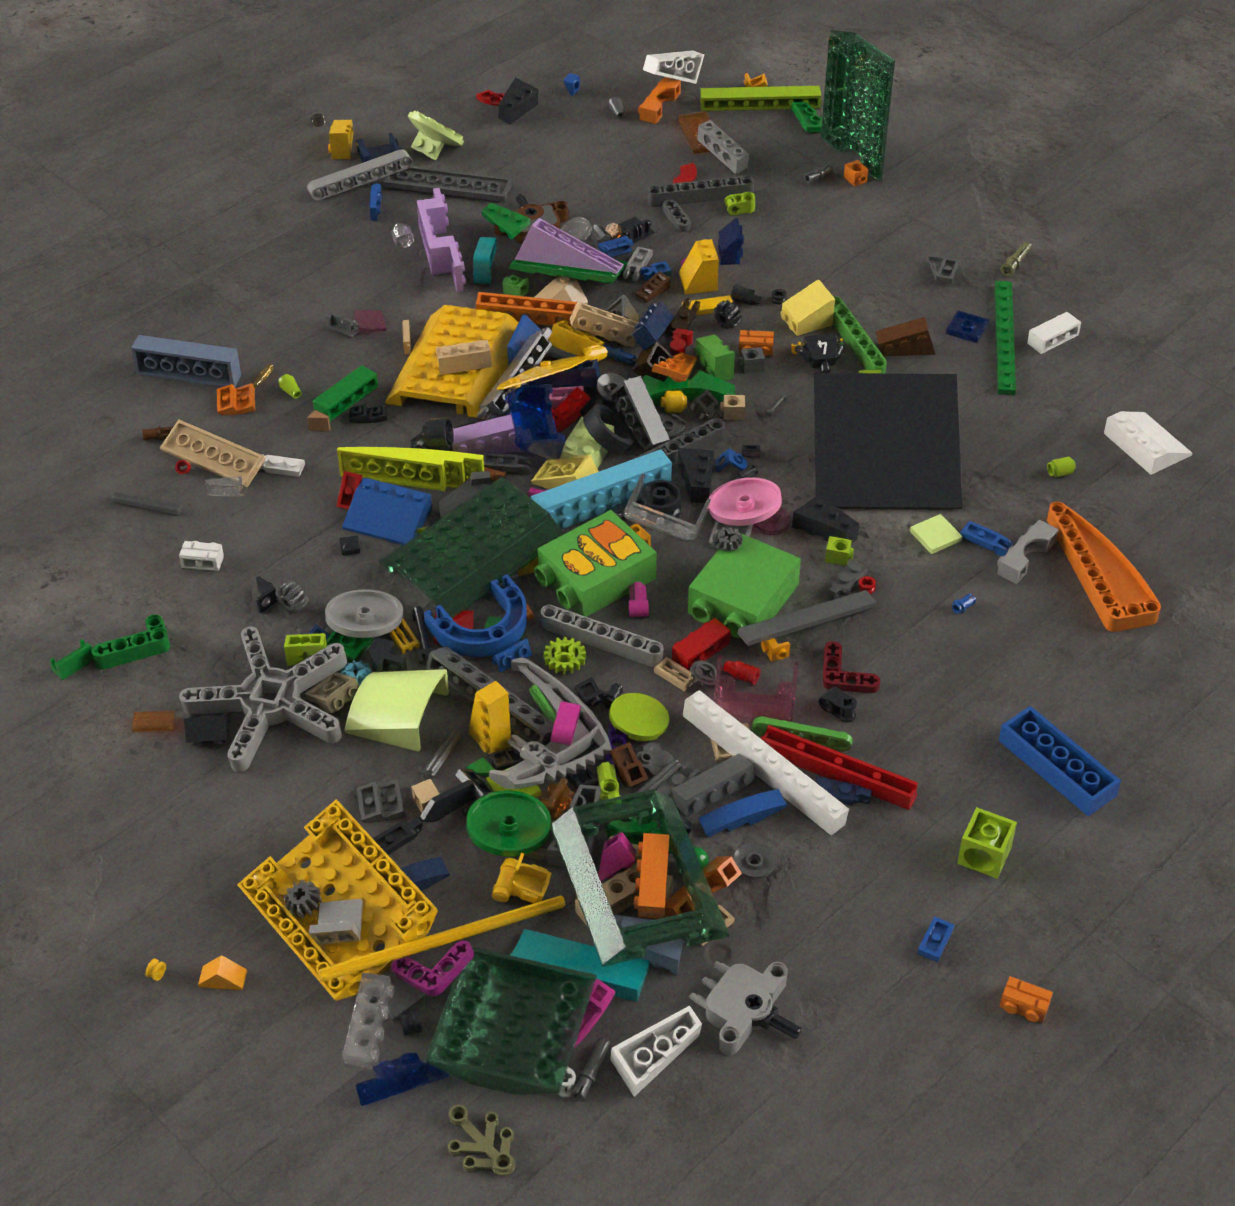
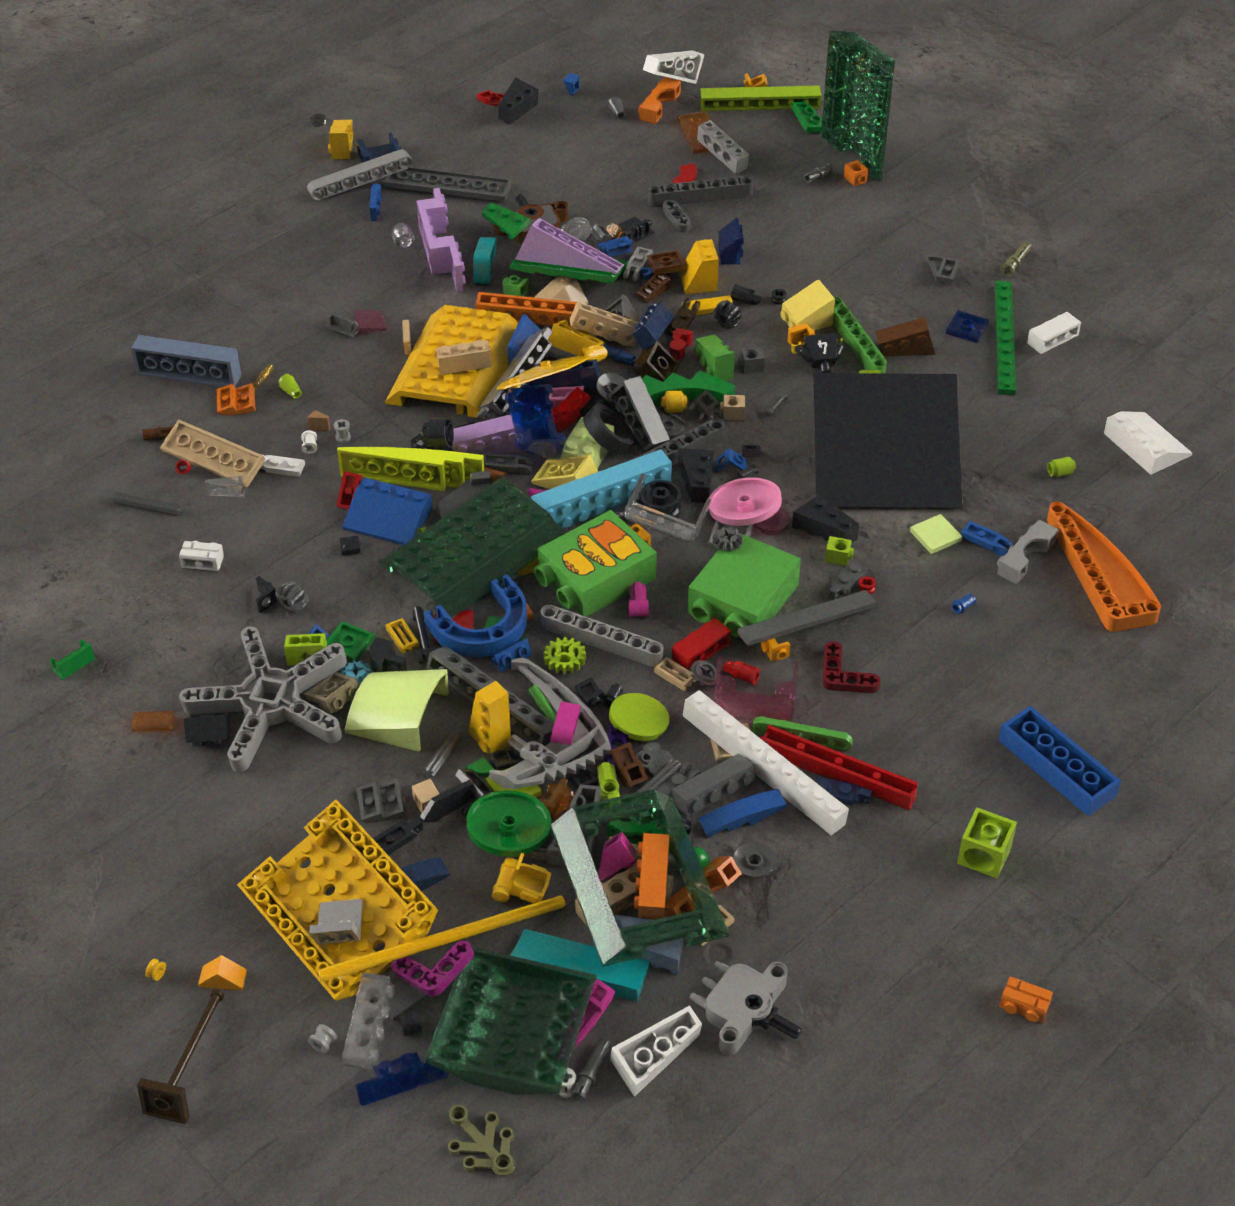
green beam [91,614,170,670] -> none
dark grey gear [283,880,322,919] -> none
green brick [312,365,378,422] -> none
light grey dish [325,589,403,638] -> none
black slope [349,403,387,423] -> none
yellowish green bracket [408,111,464,160] -> none
orange wing [652,353,698,382] -> none
lime piece [724,192,755,215] -> none
orange brick [739,330,774,356] -> none
black piece [818,687,857,722] -> none
blue plate [917,916,955,962] -> none
none -> dark brown tile [137,989,224,1124]
none -> white bush [301,430,317,454]
none -> light grey wheel [308,1024,337,1053]
none -> light grey bush [334,419,351,443]
none -> reddish brown tile [647,250,686,275]
none -> light orange bracket [787,323,815,345]

